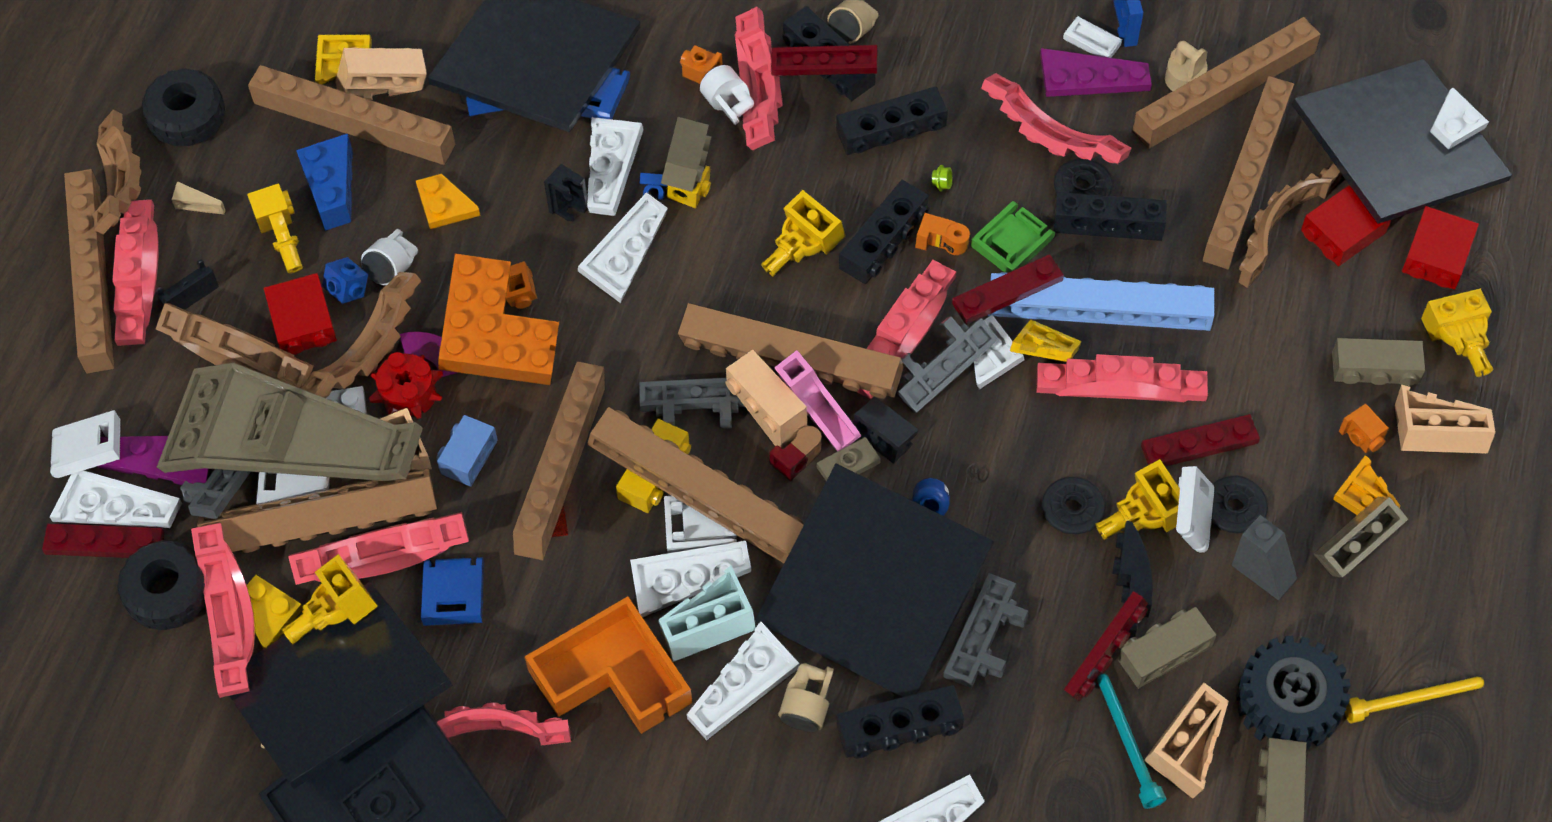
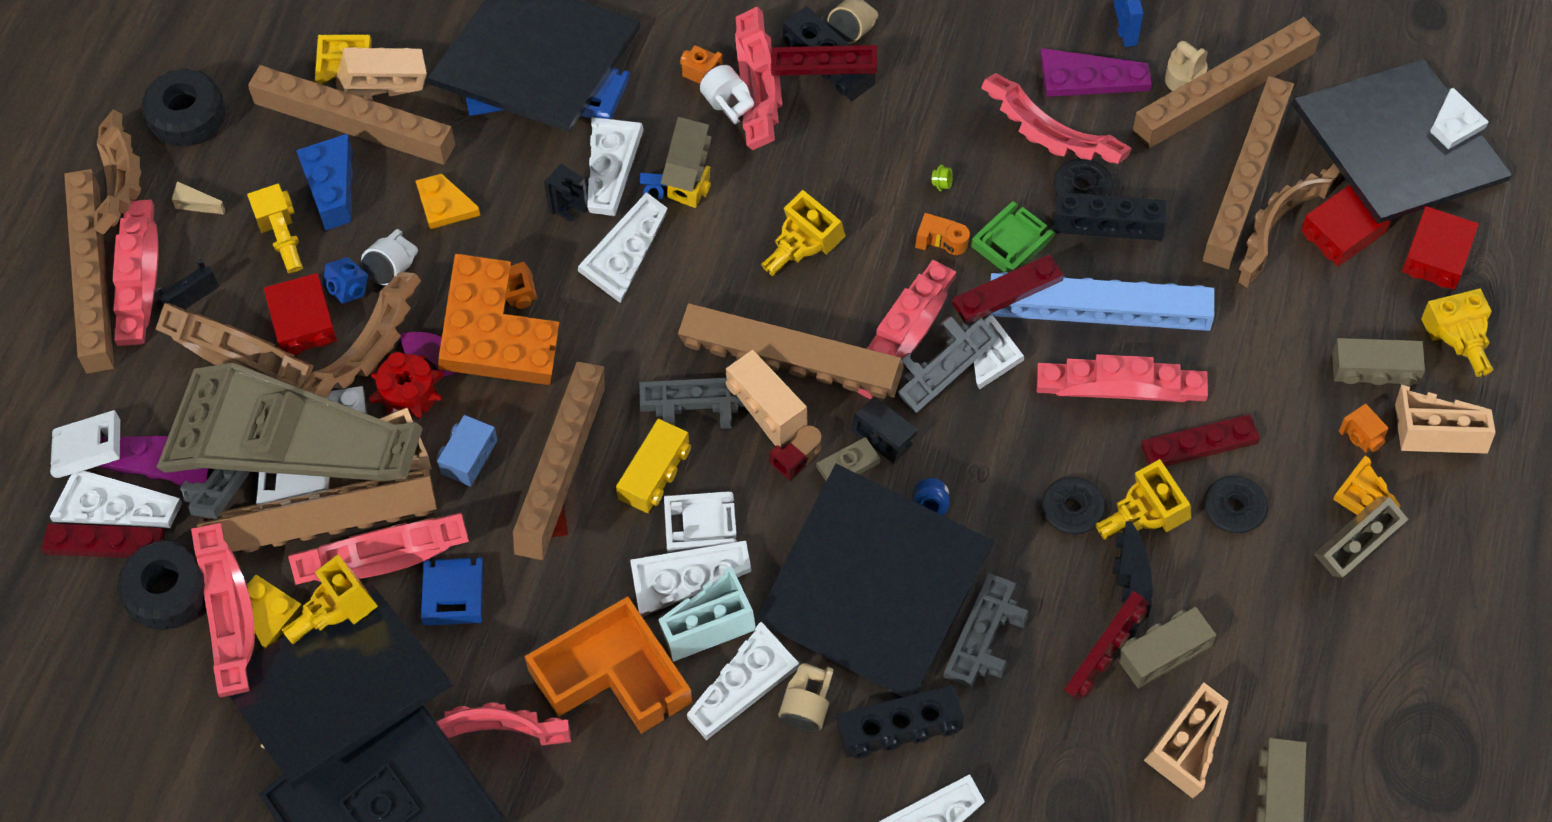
medium nougat brick [588,407,804,563] -> none
bright pink arch [774,350,861,452] -> none
black brick [836,86,948,155] -> none
black brick [839,180,930,285] -> none
yellow wing [1010,319,1081,362] -> none
white tile [1063,16,1122,58] -> none
teal piece [1097,674,1166,809] -> none
white container [1176,466,1214,553] -> none
dark grey slope [1232,515,1297,601] -> none
black wheel [1236,636,1351,750] -> none
yellow piece [1345,677,1484,723] -> none

